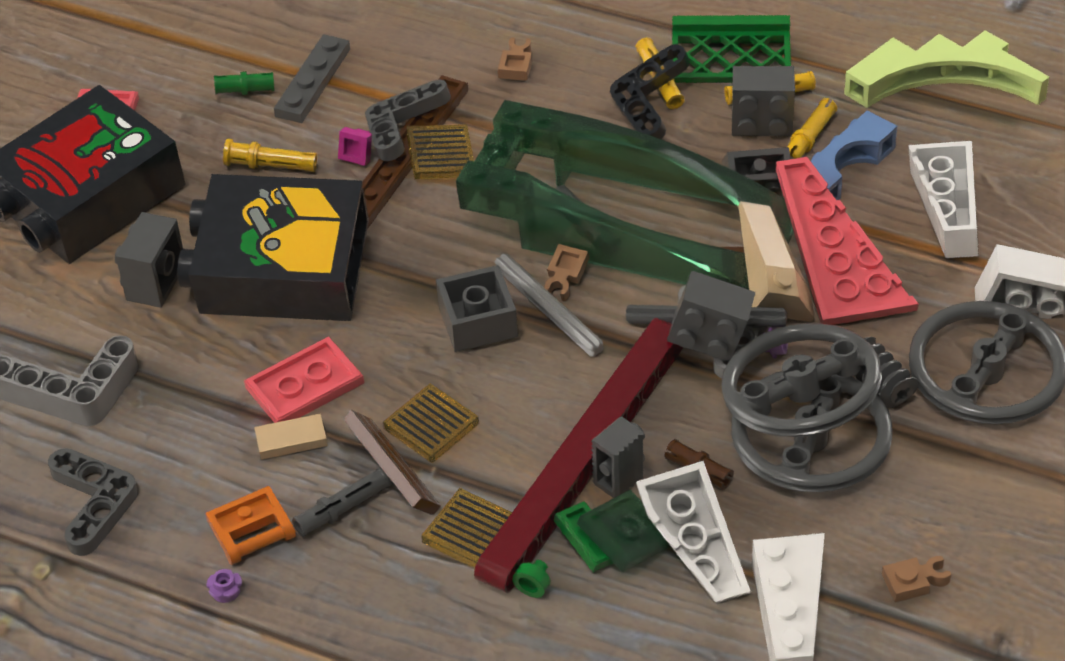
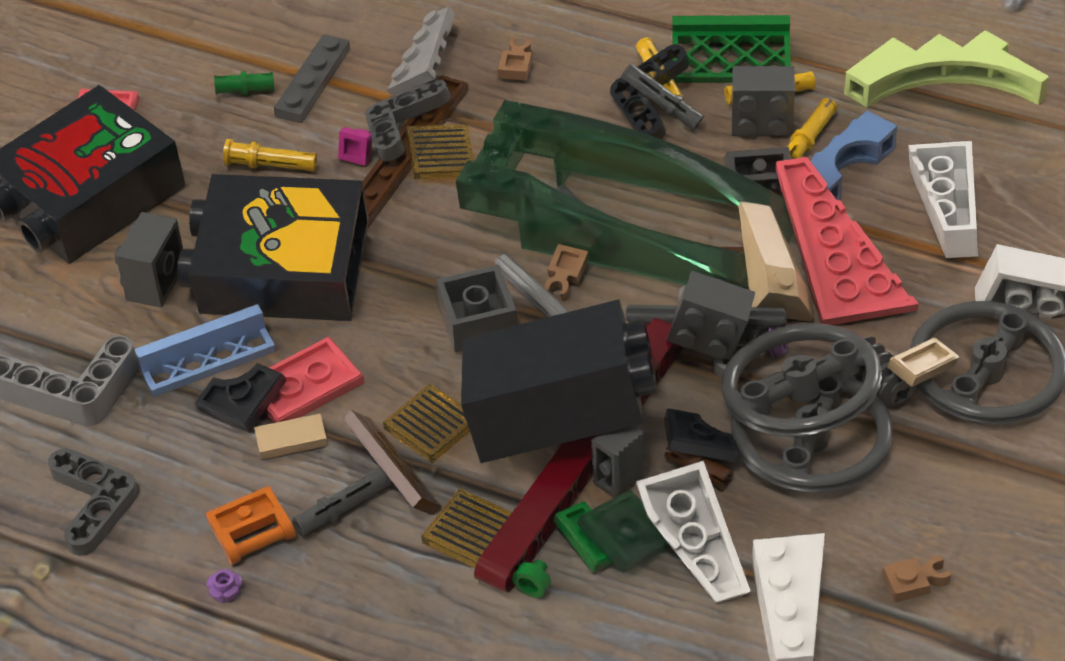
none -> light blue fence [135,304,276,397]
none -> black tile [194,363,287,432]
none -> light grey wing [387,6,456,96]
none -> black brick [461,299,657,463]
none -> dark grey pin [621,63,704,131]
none -> black tile [664,408,739,462]
none -> tan tile [887,337,959,387]

